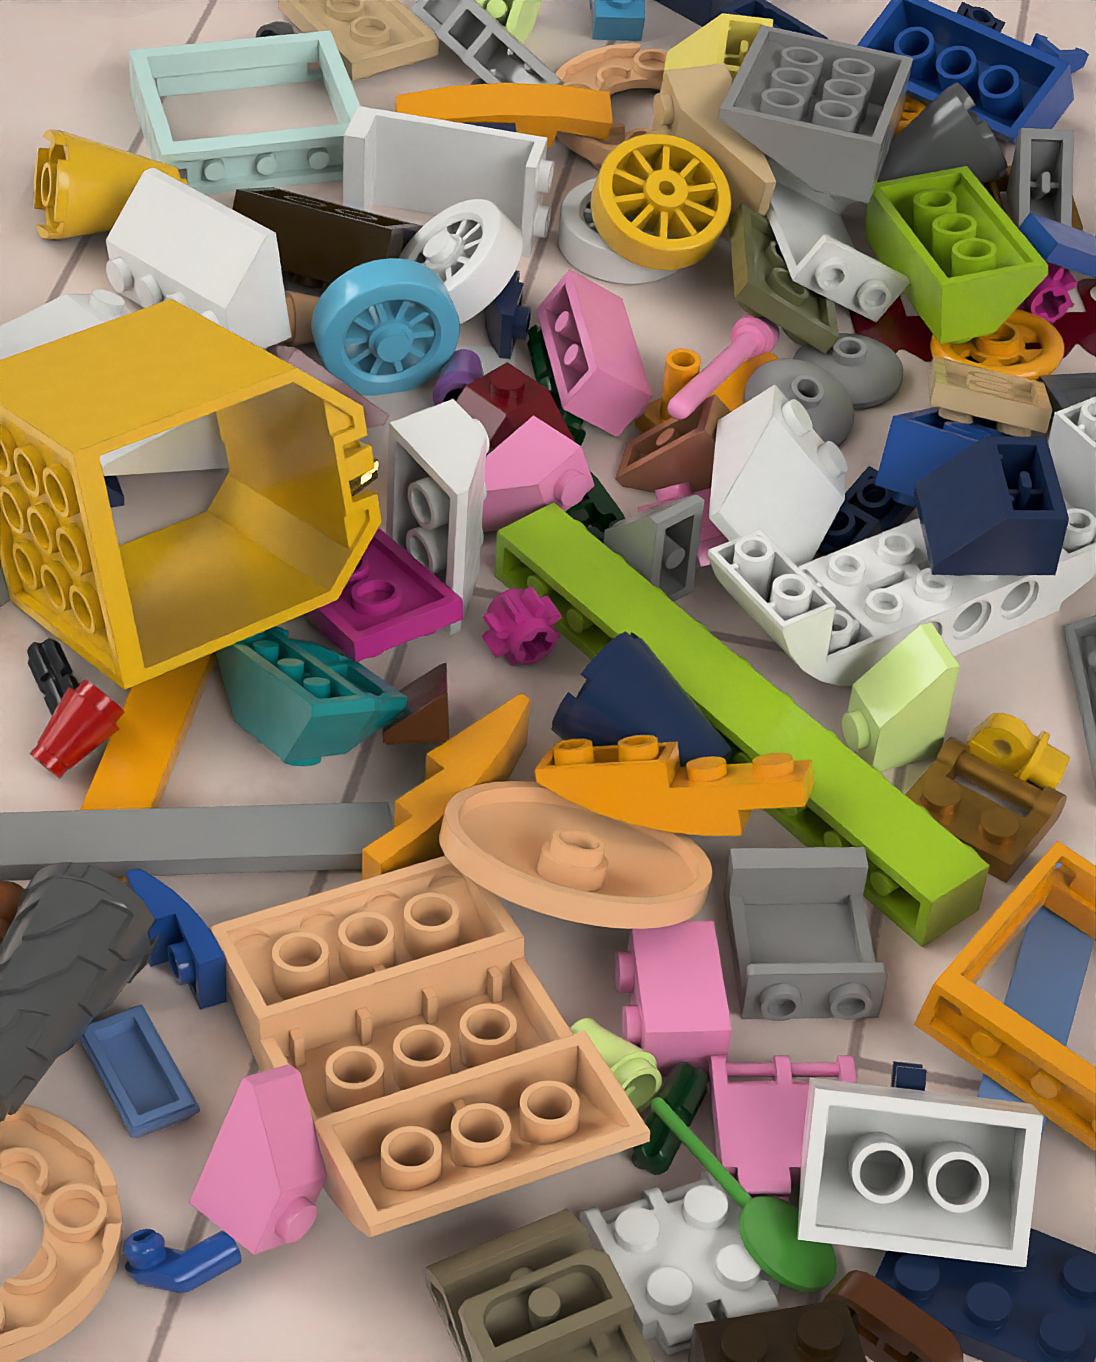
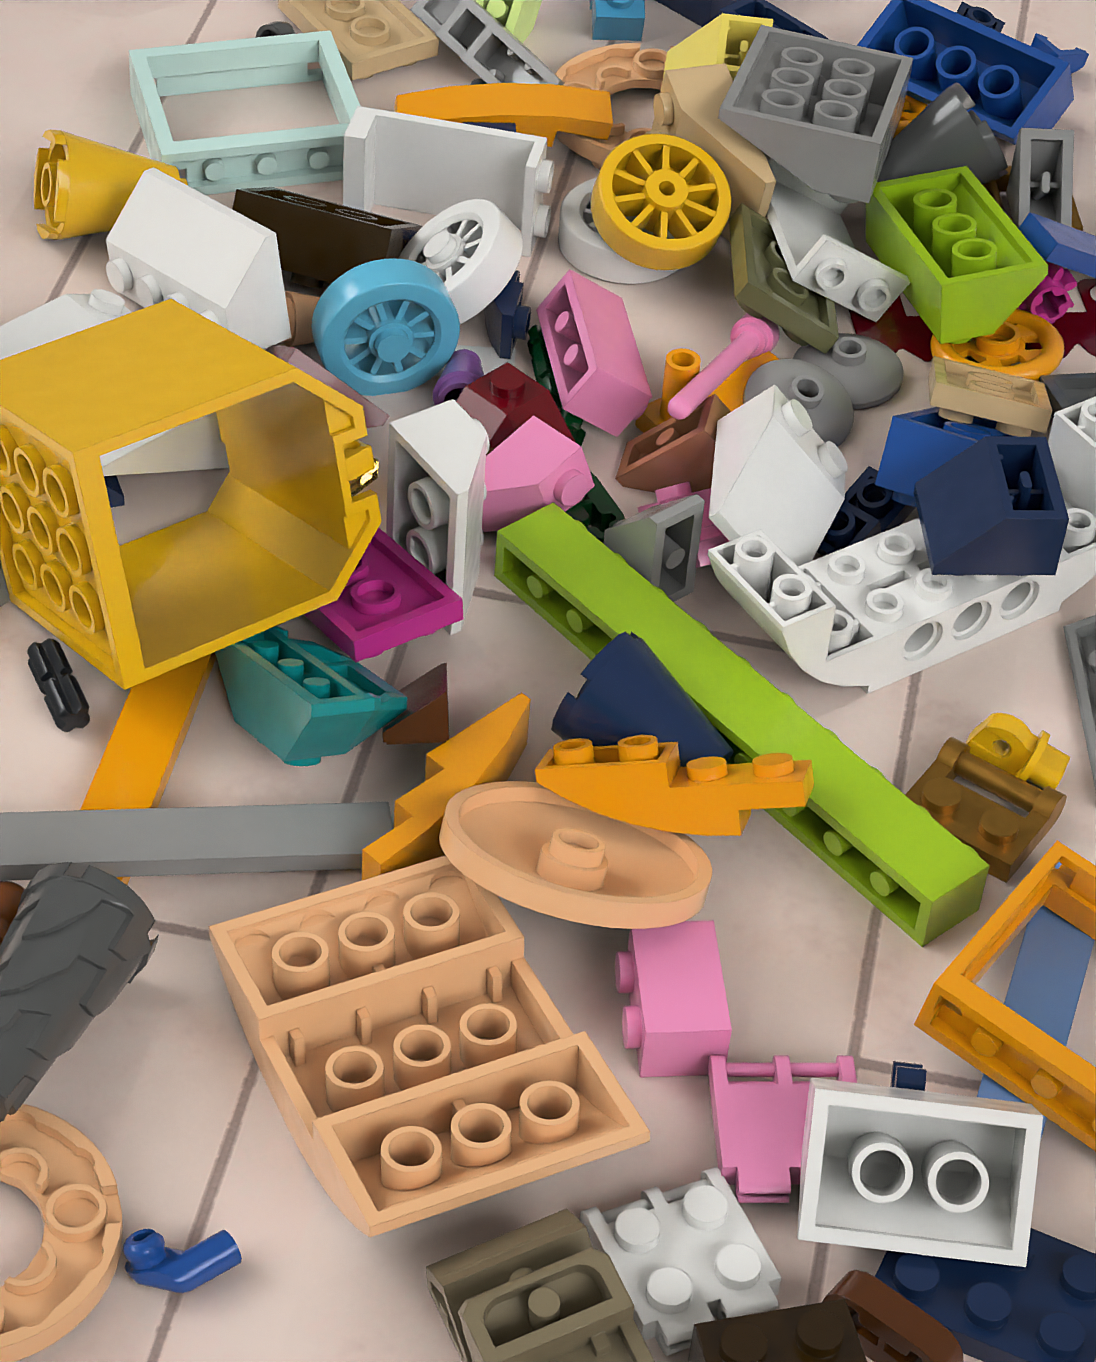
red cone [29,679,125,779] -> none
medium blue tile [79,1004,200,1139] -> none
blue slope [126,868,227,1010] -> none
bright pink slope [189,1064,327,1255] -> none
dark pink gear [482,587,562,666] -> none
yellowish green cone [570,1018,662,1113] -> none
dark green piece [631,1062,709,1175] -> none
bright green piece [651,1097,837,1293] -> none
light grey panel [723,847,888,1021] -> none
yellowish green slope [842,623,960,771] -> none

